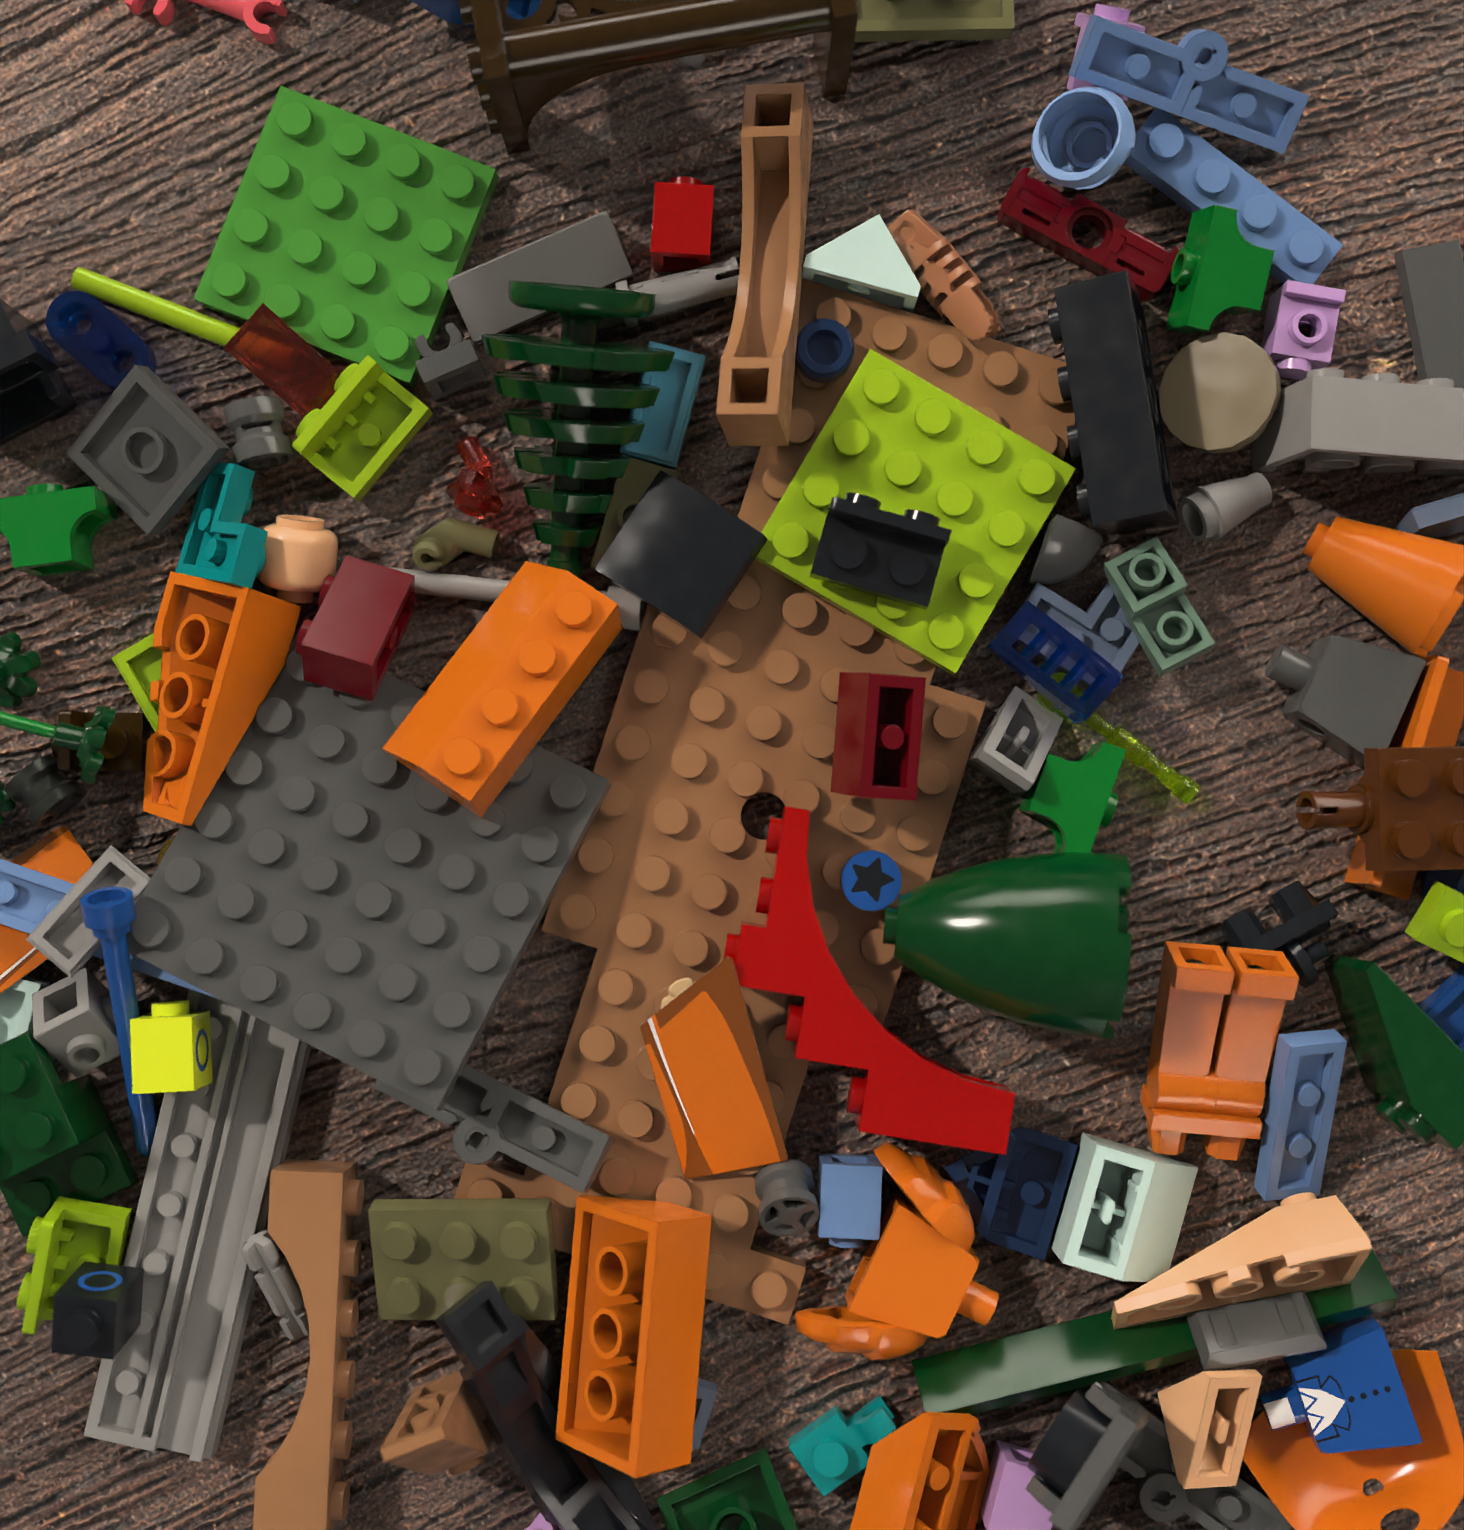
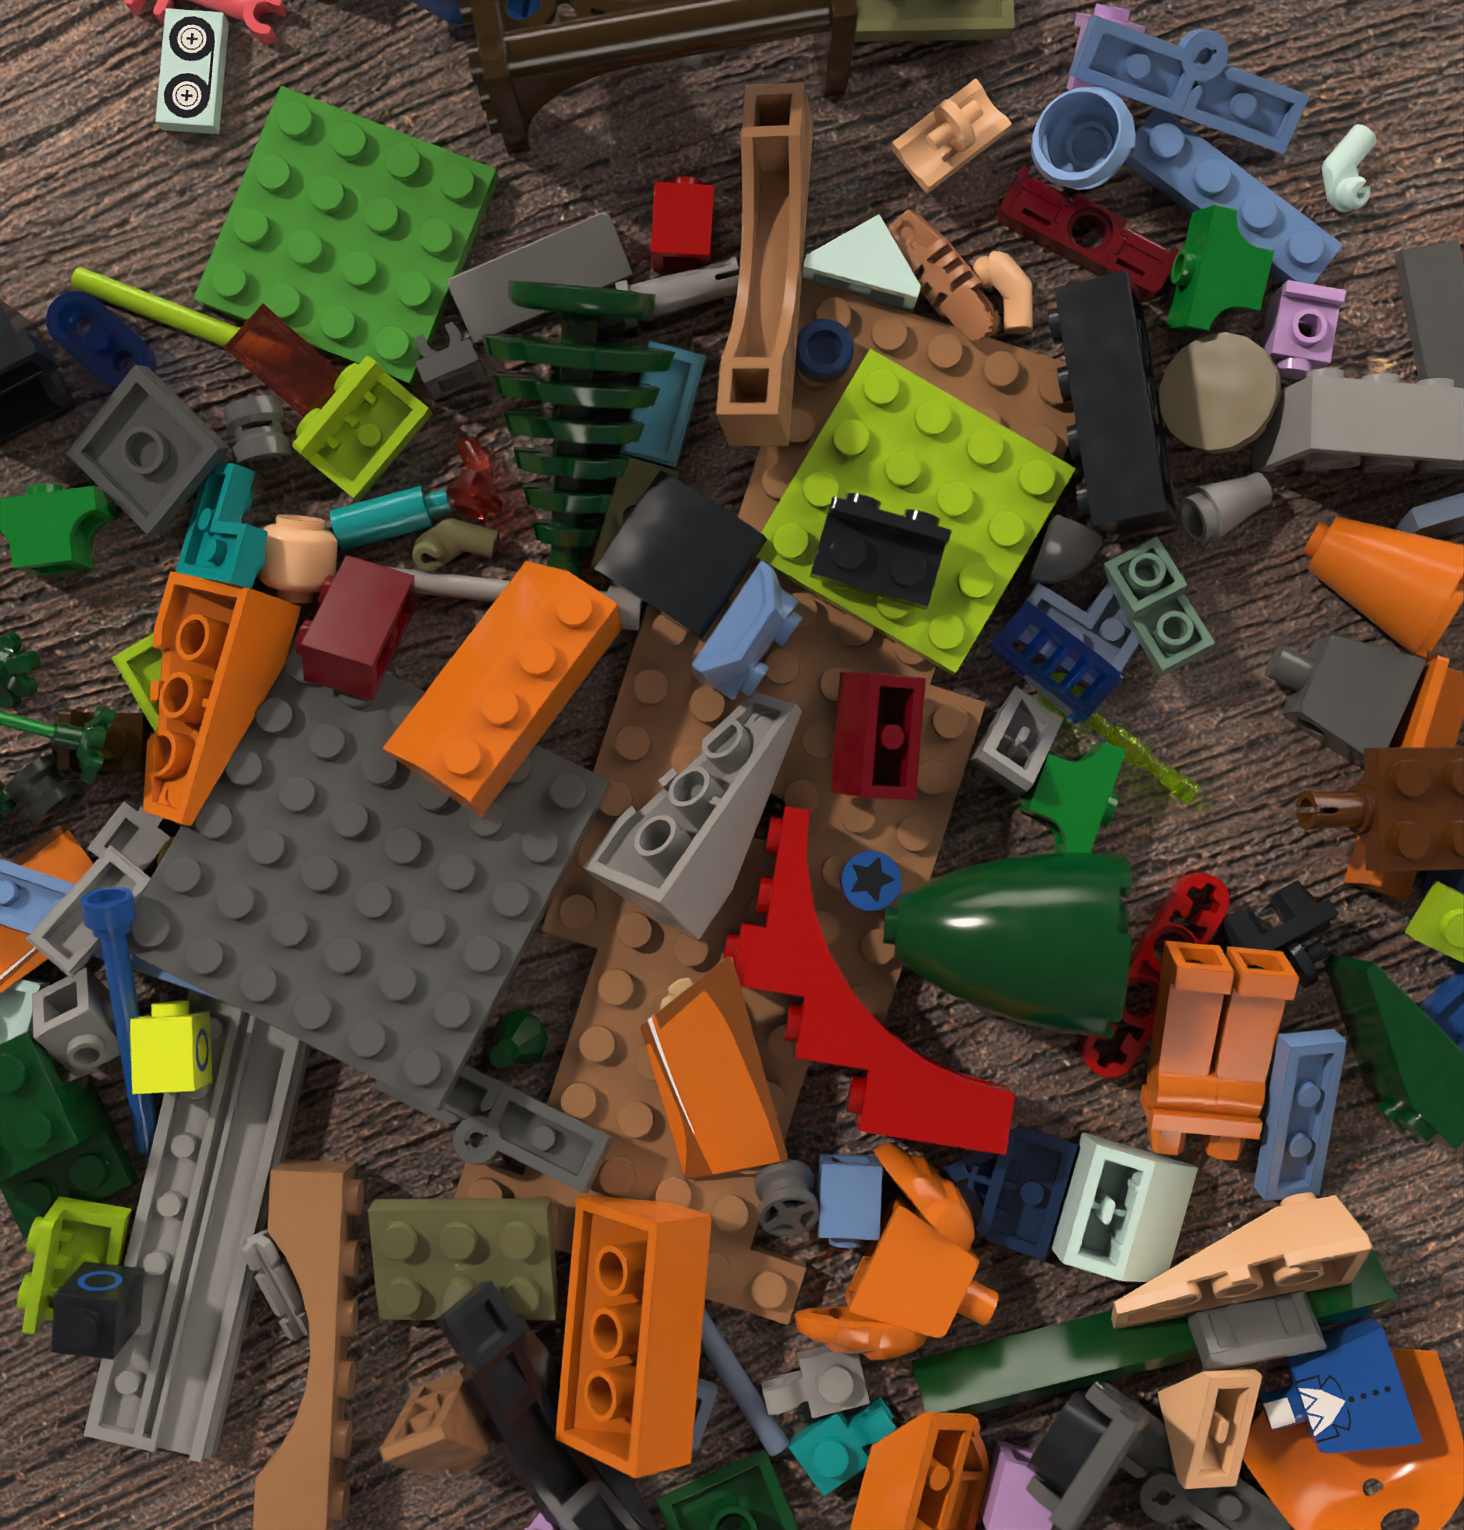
none -> light grey plate [87,790,176,875]
none -> tile [155,8,229,134]
none -> teal cylinder [330,485,452,551]
none -> dark green rock [489,1009,548,1069]
none -> light grey wedge [582,692,802,940]
none -> medium blue slope [691,560,803,701]
none -> sand blue bar [701,1308,789,1456]
none -> light grey plate [760,1345,870,1418]
none -> light nougat hips [891,78,1012,194]
none -> light nougat arm [973,251,1033,335]
none -> red beam [1078,873,1230,1078]
none -> light aqua arm [1322,124,1377,213]

